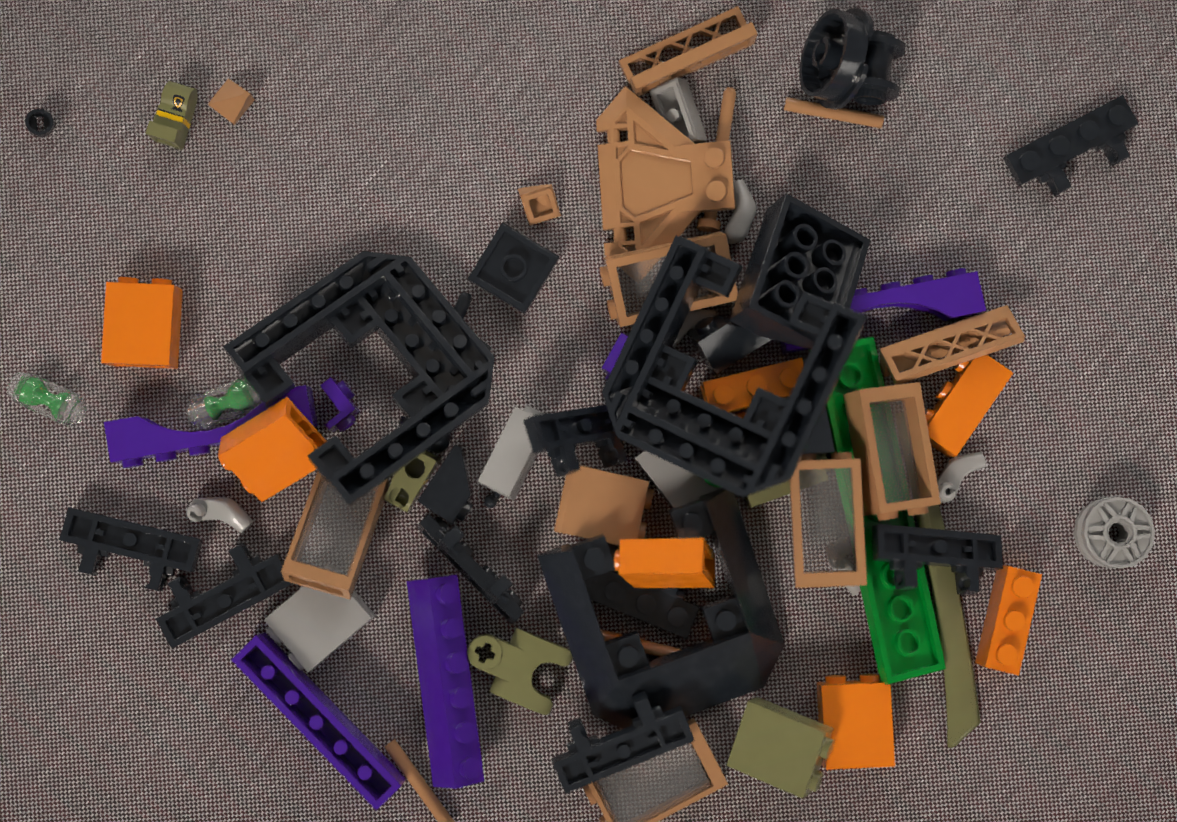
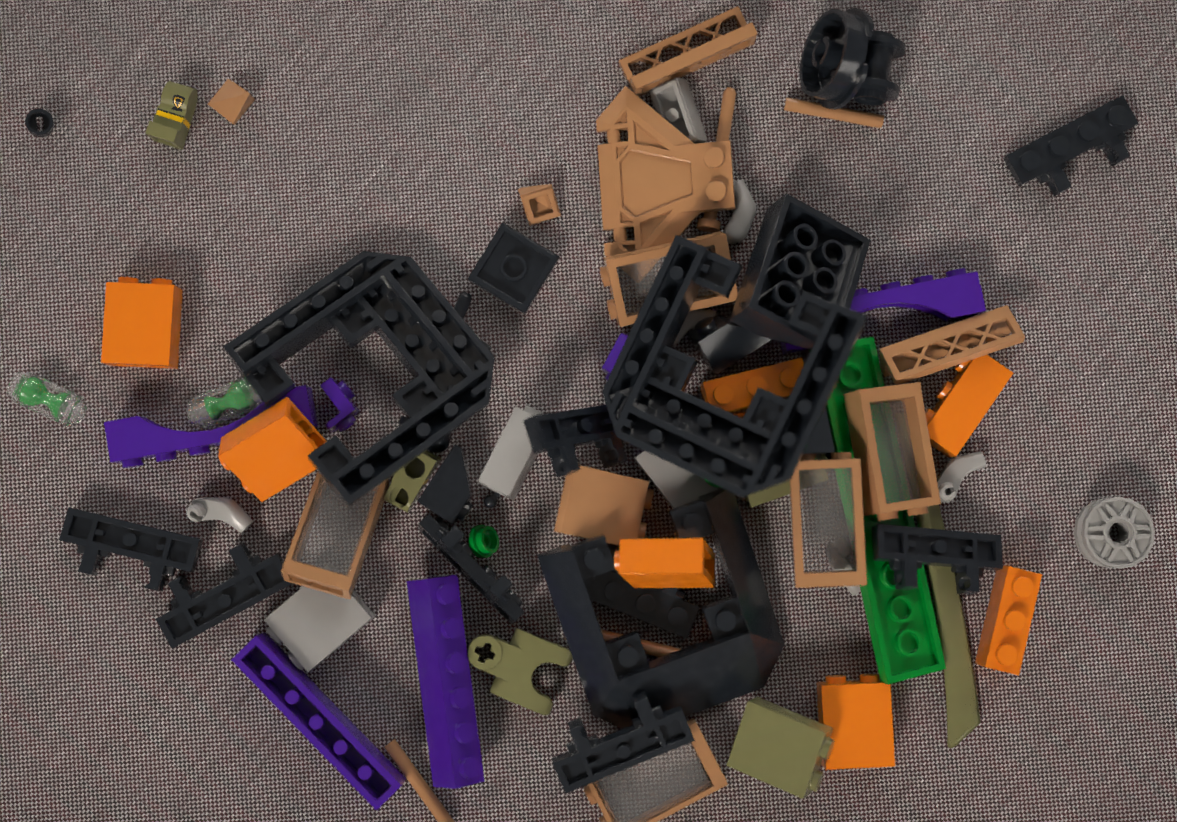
none -> green plate [468,524,499,559]

